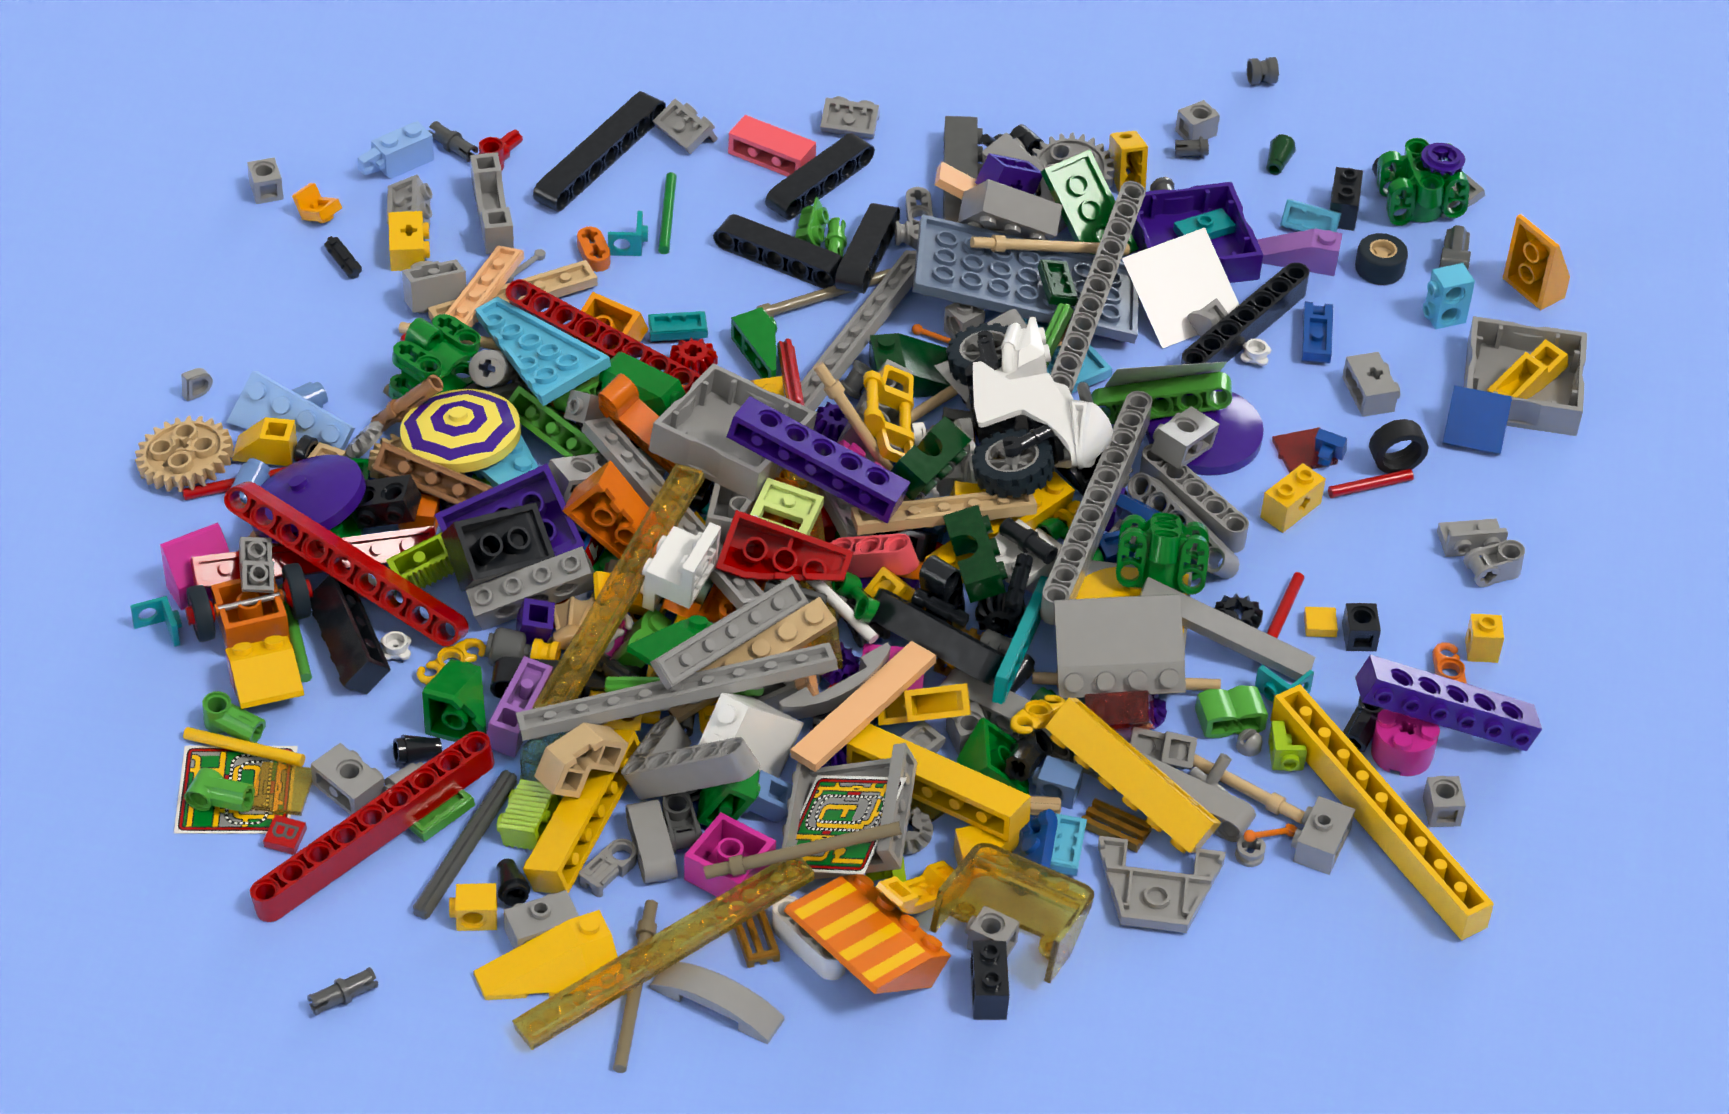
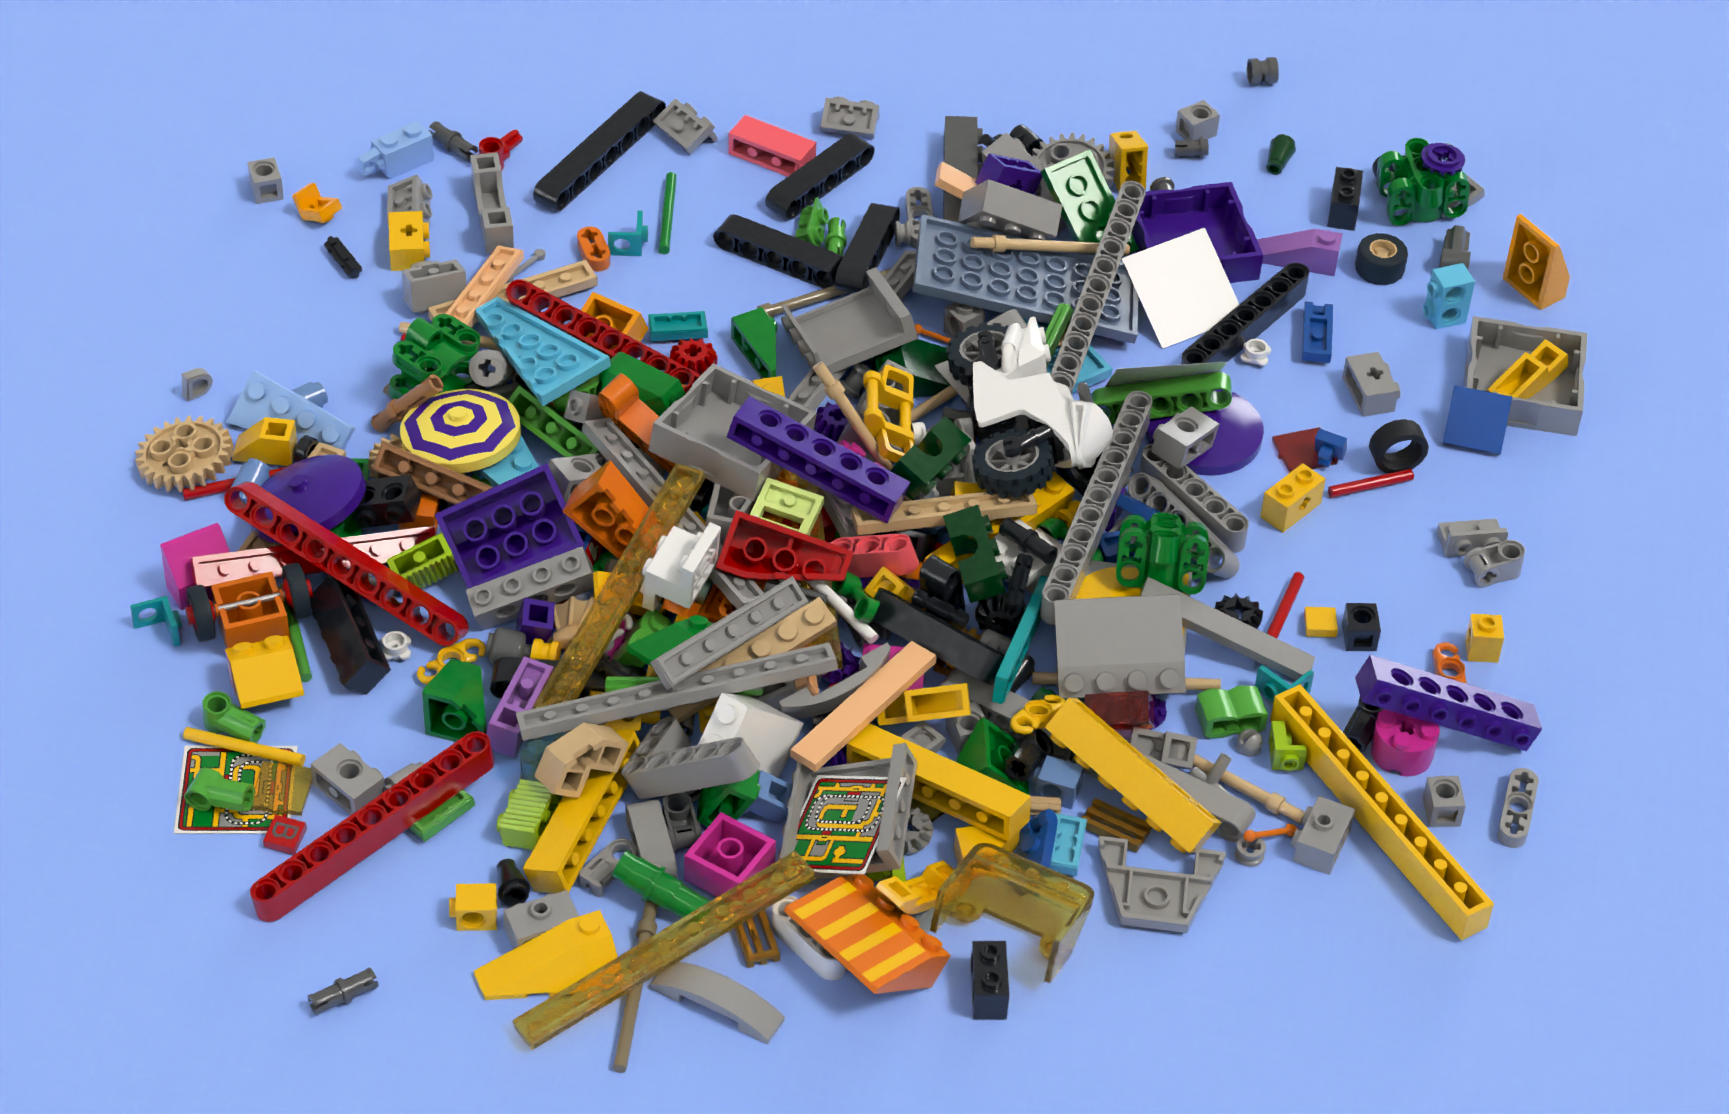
light grey slope [239,537,274,593] -> none
light grey gear [345,421,383,458] -> none
black cone [393,734,442,766] -> none
dark grey axle [413,770,517,919] -> none
black slope [441,502,555,592] -> none
dark tan bar [704,821,902,879] -> none
red axle [777,338,805,406] -> none
light grey brick [965,906,1020,957] -> none
dark green plate [1038,259,1078,306] -> none
teal plate [1173,208,1236,240] -> none
light grey tile [1188,298,1228,337] -> none
medium azure plate [1280,198,1342,232] -> none
none -> green piece [611,850,712,927]
none -> light grey panel [781,267,918,374]
none -> light grey beam [1497,768,1539,848]

